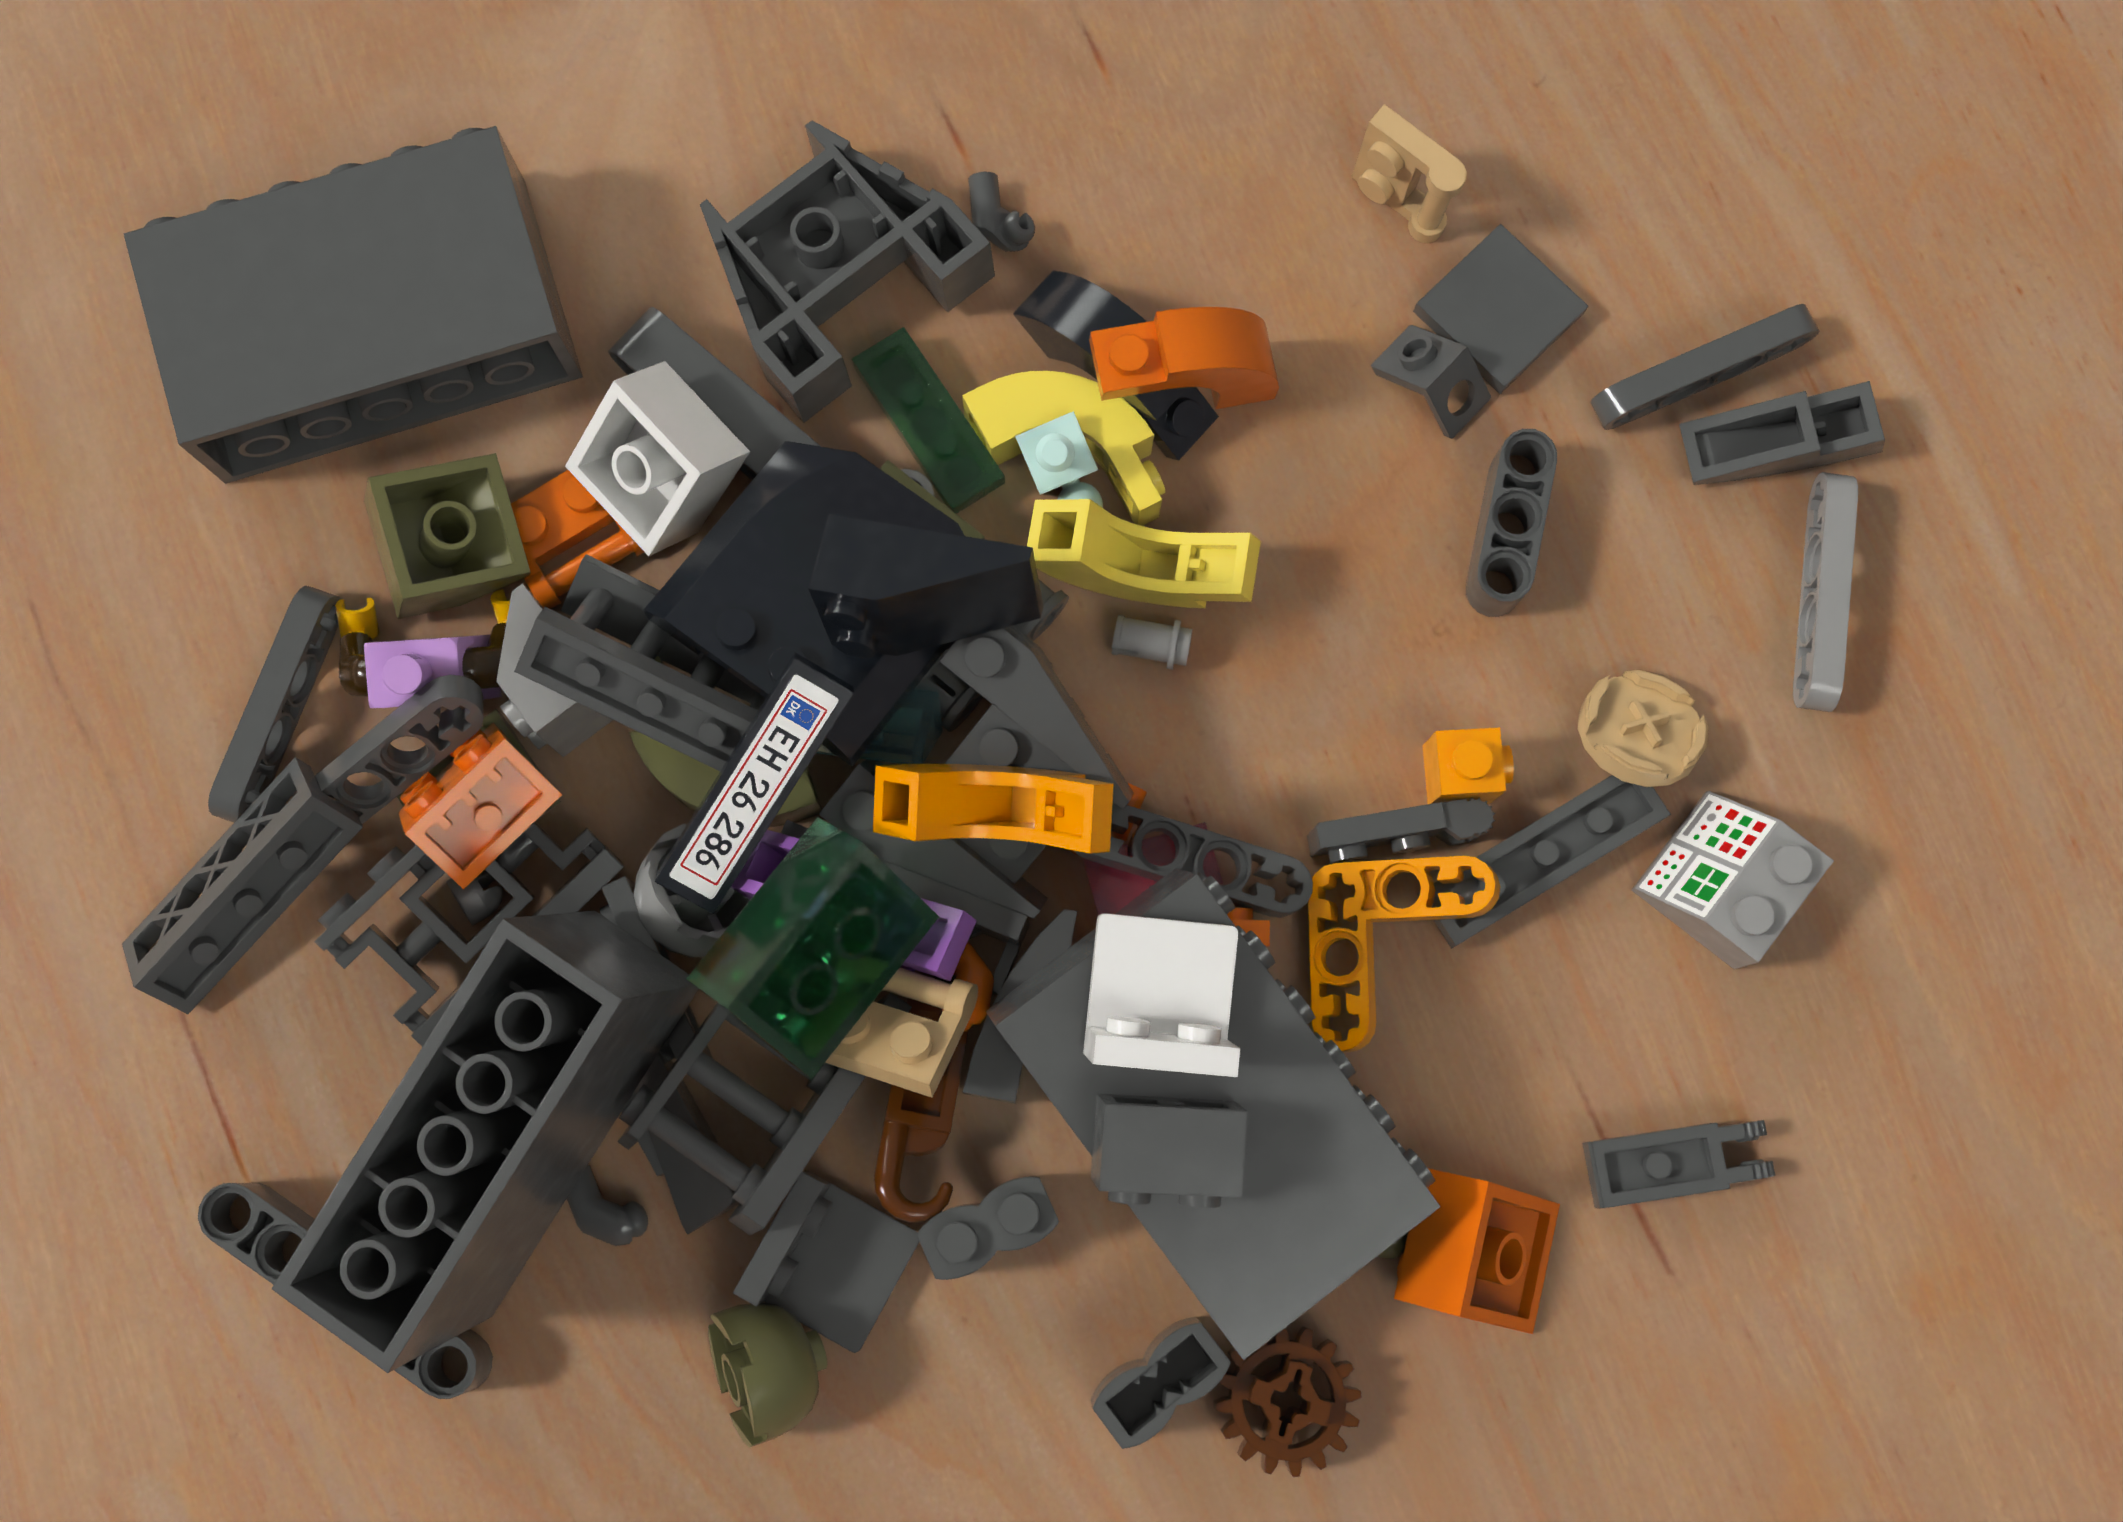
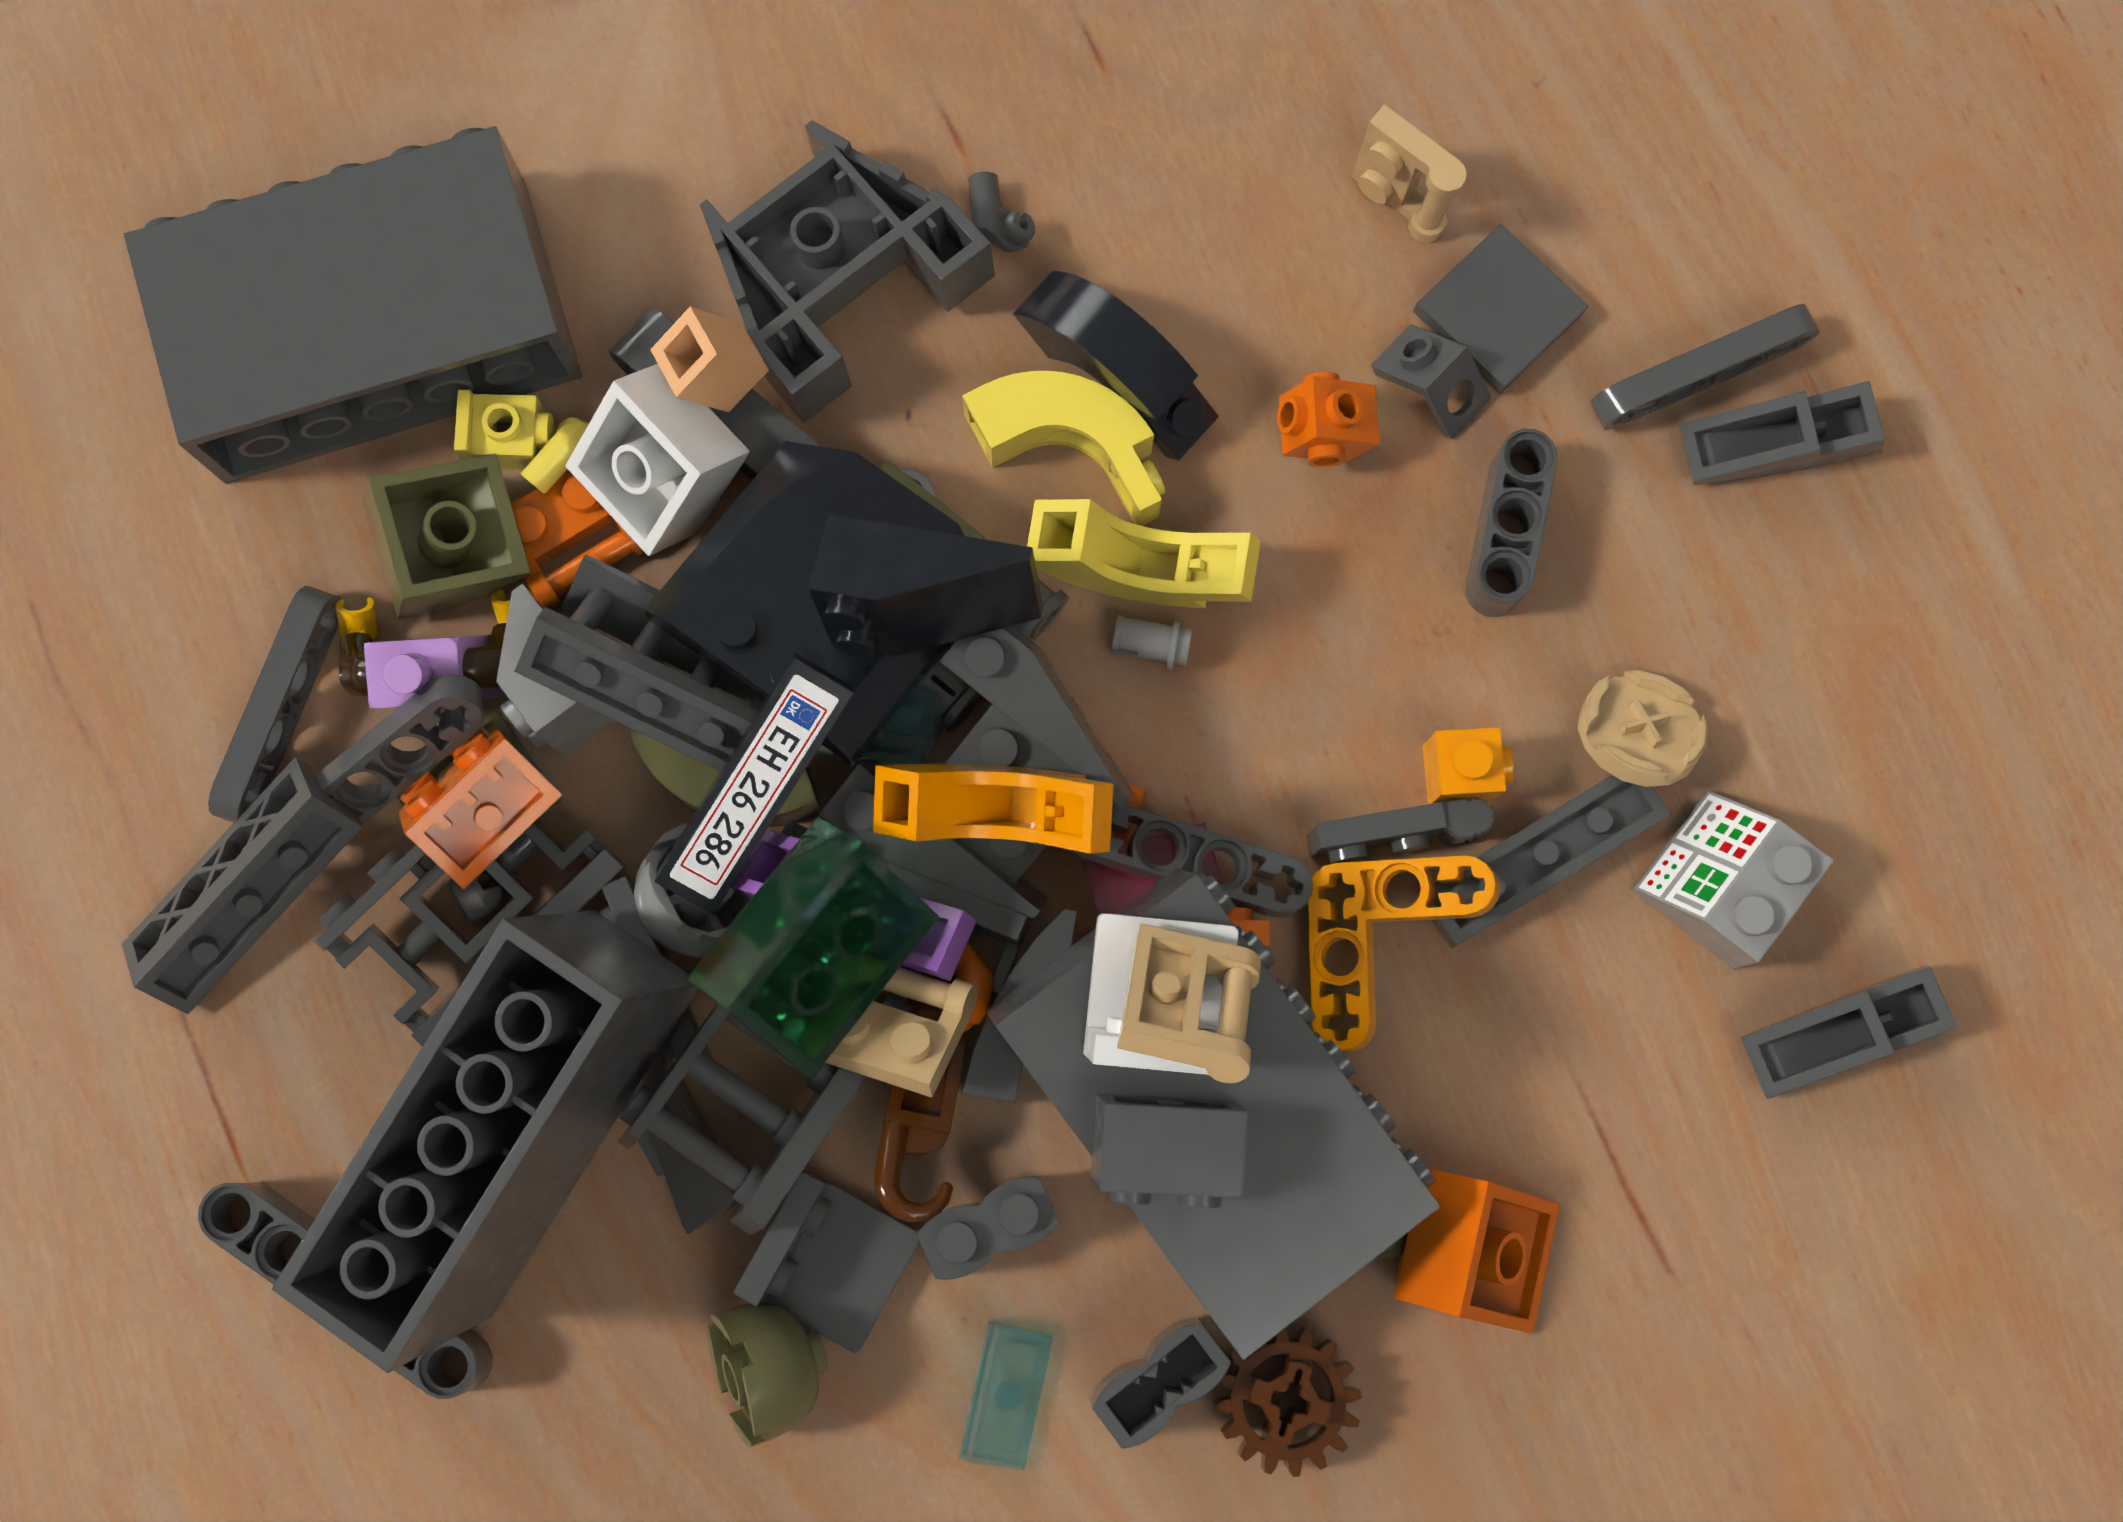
dark grey arm [567,1165,648,1246] -> none
clear green plate [852,327,1005,514] -> none
light aqua piece [1015,411,1103,508] -> none
orange arch [1089,307,1279,410] -> none
dark grey hinge [1582,1120,1775,1209] -> none
light grey beam [1793,472,1858,712] -> none
none -> light yellow brick [454,390,555,470]
none -> light yellow arm [520,417,589,494]
none -> light nougat brick [650,306,769,412]
none -> clear light blue slope [958,1320,1053,1470]
none -> tan plate [1117,923,1261,1083]
none -> orange brick [1277,372,1380,467]
none -> dark grey slope [1741,965,1958,1099]

